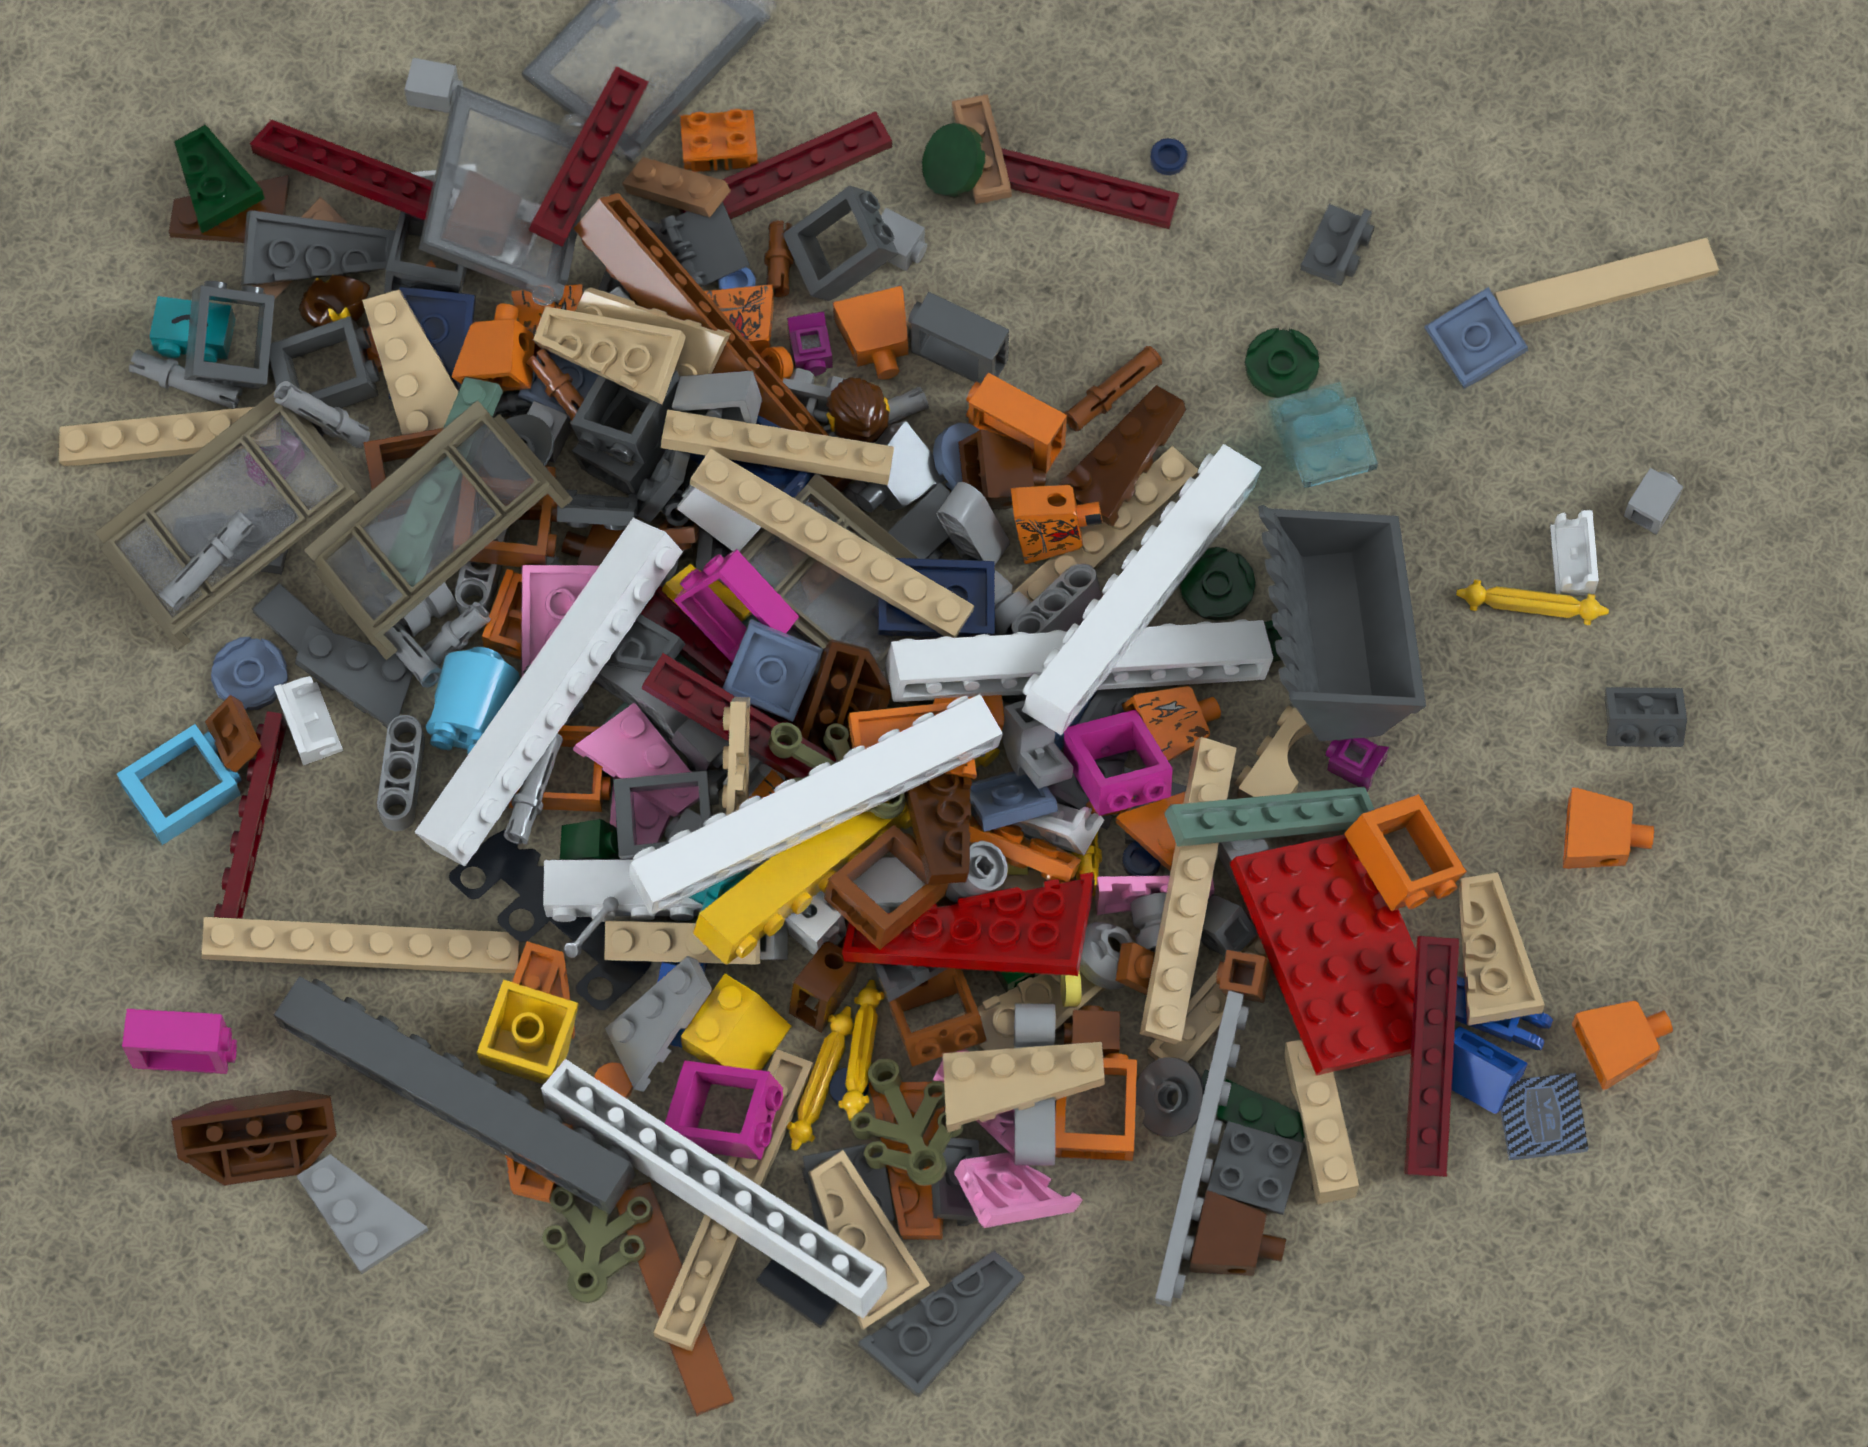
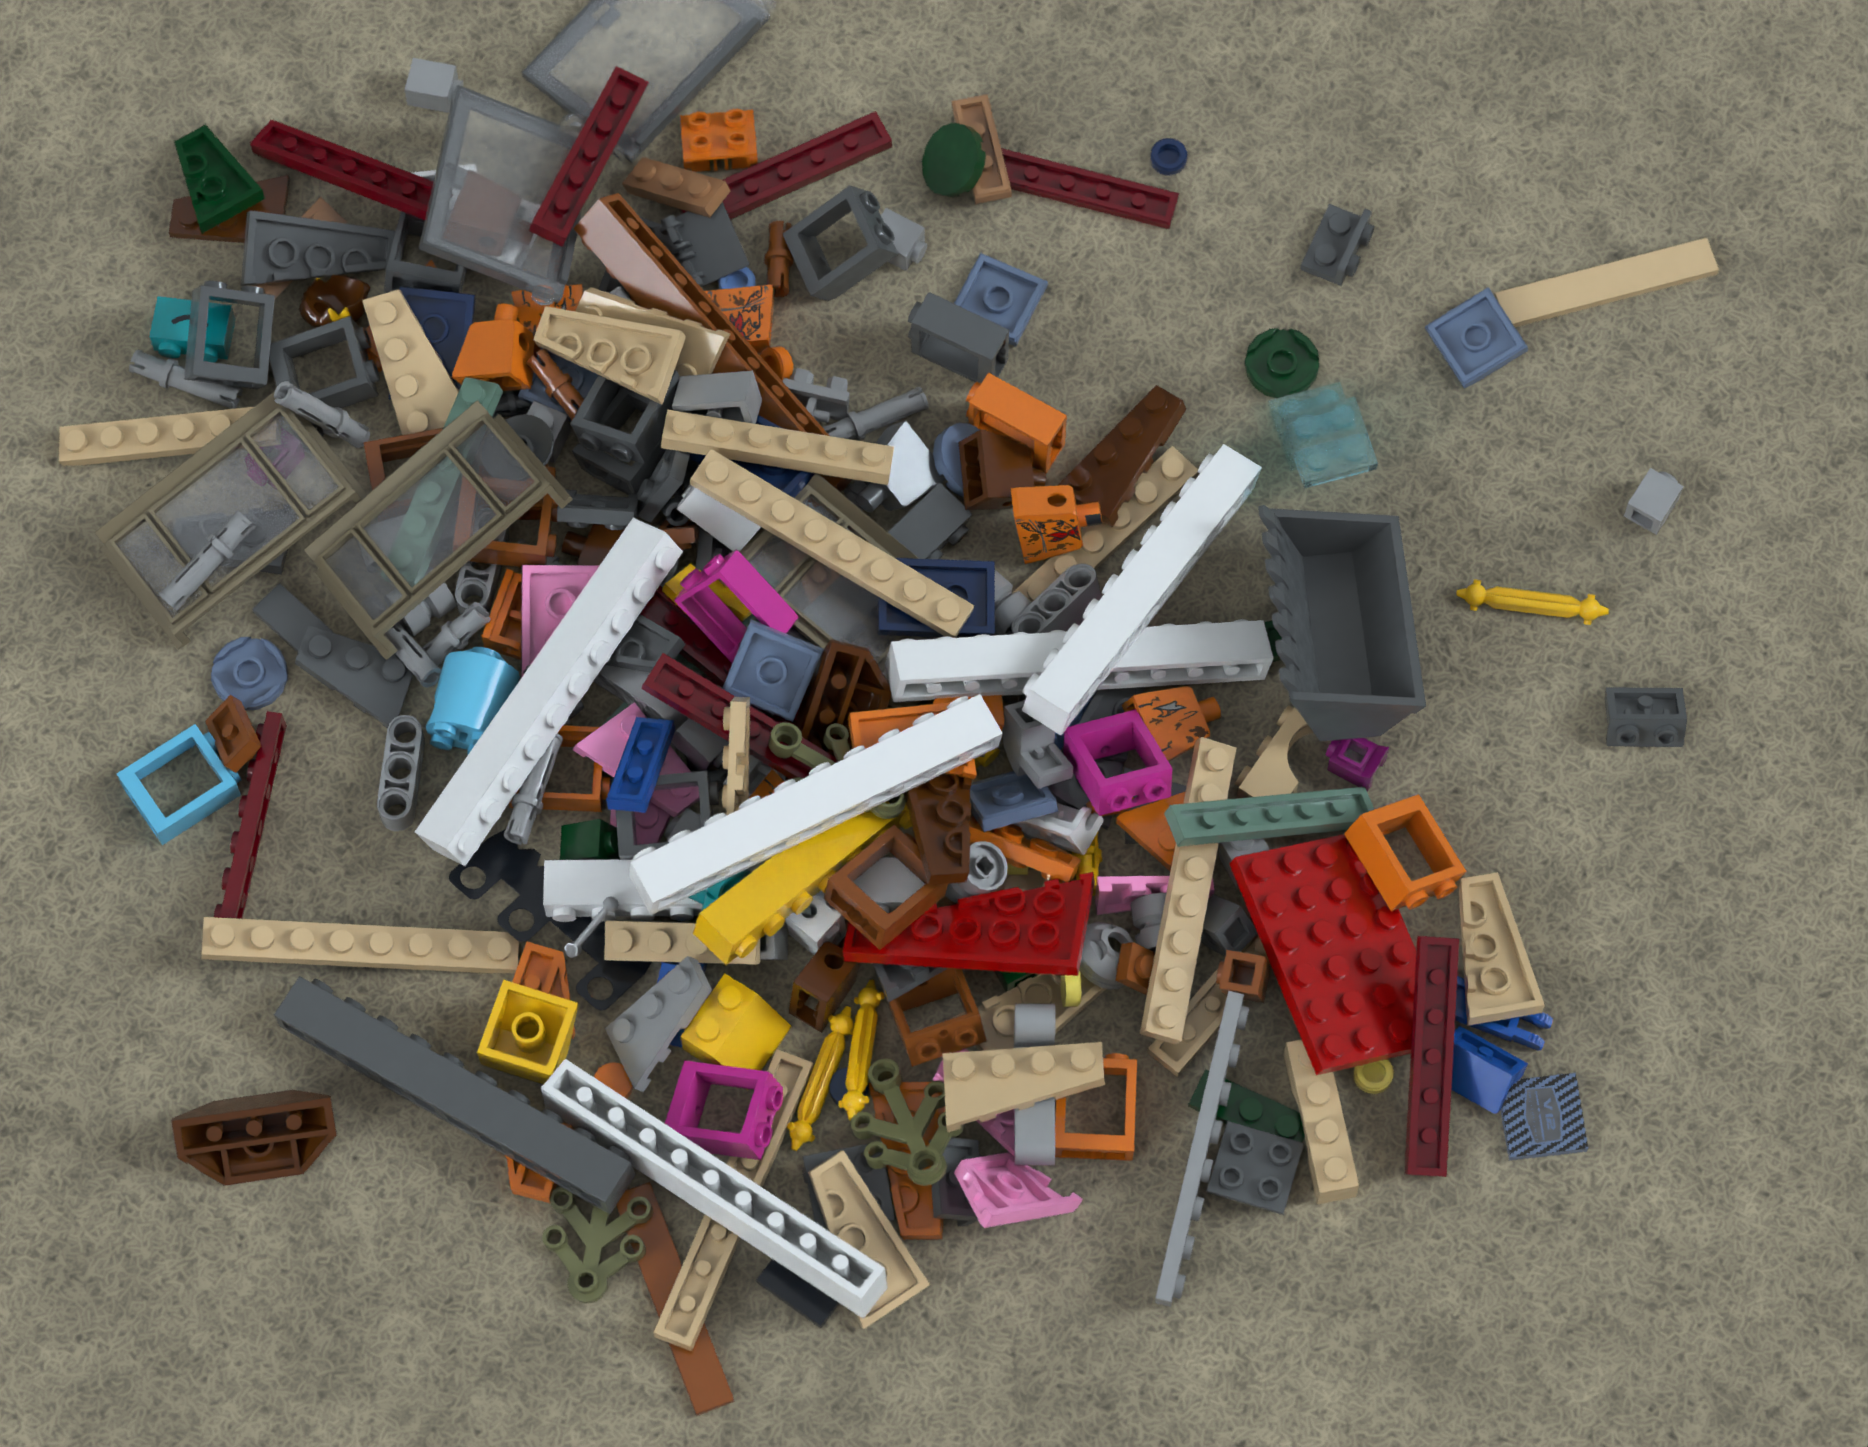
dark pink window [122,1009,237,1074] -> none
white hinge [274,676,343,766] -> none
light grey wing [297,1154,429,1275] -> none
magenta window [787,311,833,376] -> none
reddish brown hair [826,377,890,443] -> none
orange torso [833,286,908,380] -> none
dark grey wing [858,1250,1025,1398] -> none
light grey beam [936,482,1010,564] -> none
dark orange pin [1064,346,1162,432] -> none
dark orange brick [1064,1005,1120,1058] -> none
dark blue tile [1122,841,1161,876] -> none
dark grey dish [1136,1057,1205,1137] -> none
dark green tile [1179,547,1256,621] -> none
reddish brown torso [1189,1190,1286,1276] -> none
white hinge [1550,510,1599,596] -> none
orange torso [1563,787,1654,869] -> none
orange torso [1572,1001,1673,1091] -> none
none -> blue tile [606,717,675,813]
none -> sand blue tile [954,253,1048,347]
none -> light yellow tile [1353,1059,1394,1094]

